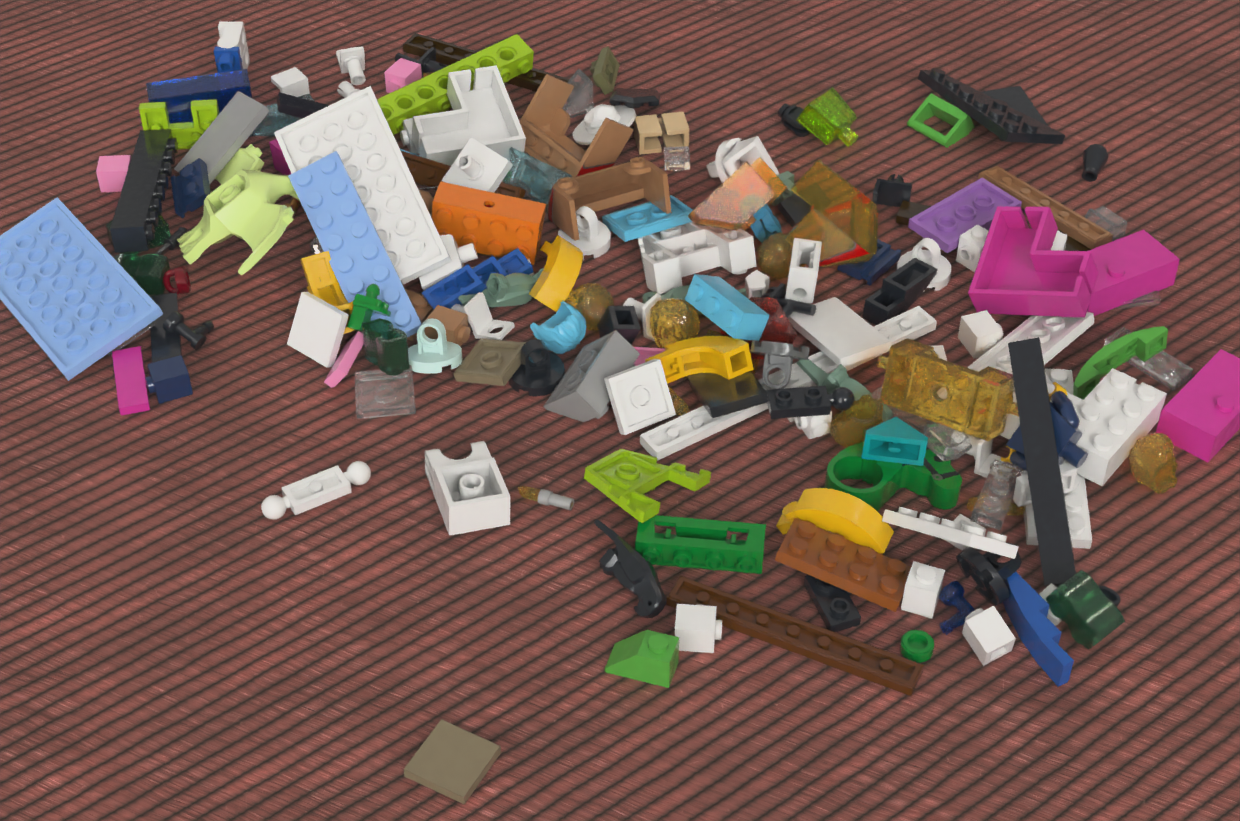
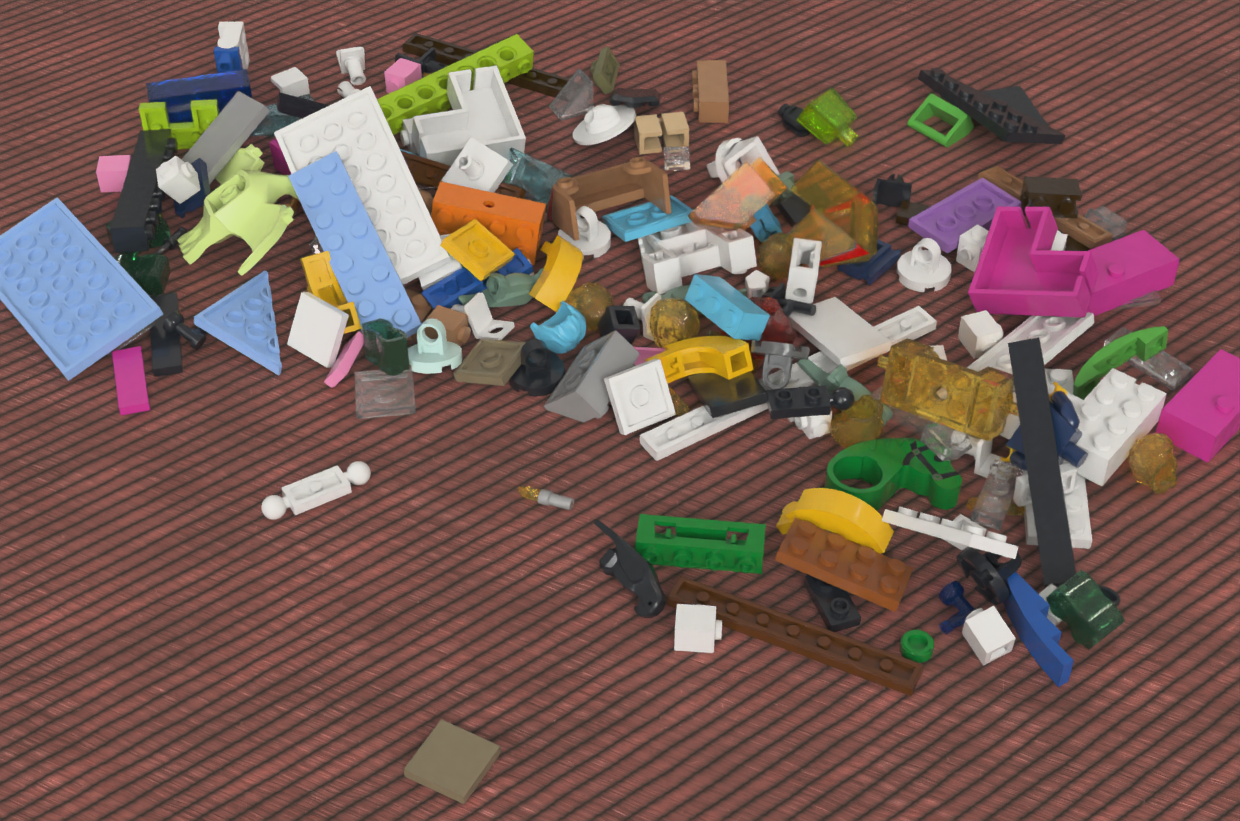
dark blue brick [145,355,193,404] -> none
dark red tile [163,266,191,295] -> none
green piece [347,284,391,333] -> none
white brick [425,441,510,536] -> none
medium nougat windscreen [520,74,634,178] -> none
lime wing [584,449,711,523] -> none
bright green slope [605,630,679,688] -> none
teal slope [861,417,928,466] -> none
black slope [862,258,938,325] -> none
white brick [901,561,945,619] -> none
black cone [1082,144,1108,182] -> none
none -> white brick [156,156,200,204]
none -> light blue tile [194,271,282,375]
none -> yellow tile [440,219,515,281]
none -> medium nougat brick [692,60,729,123]
none -> dark brown brick [1020,176,1082,218]

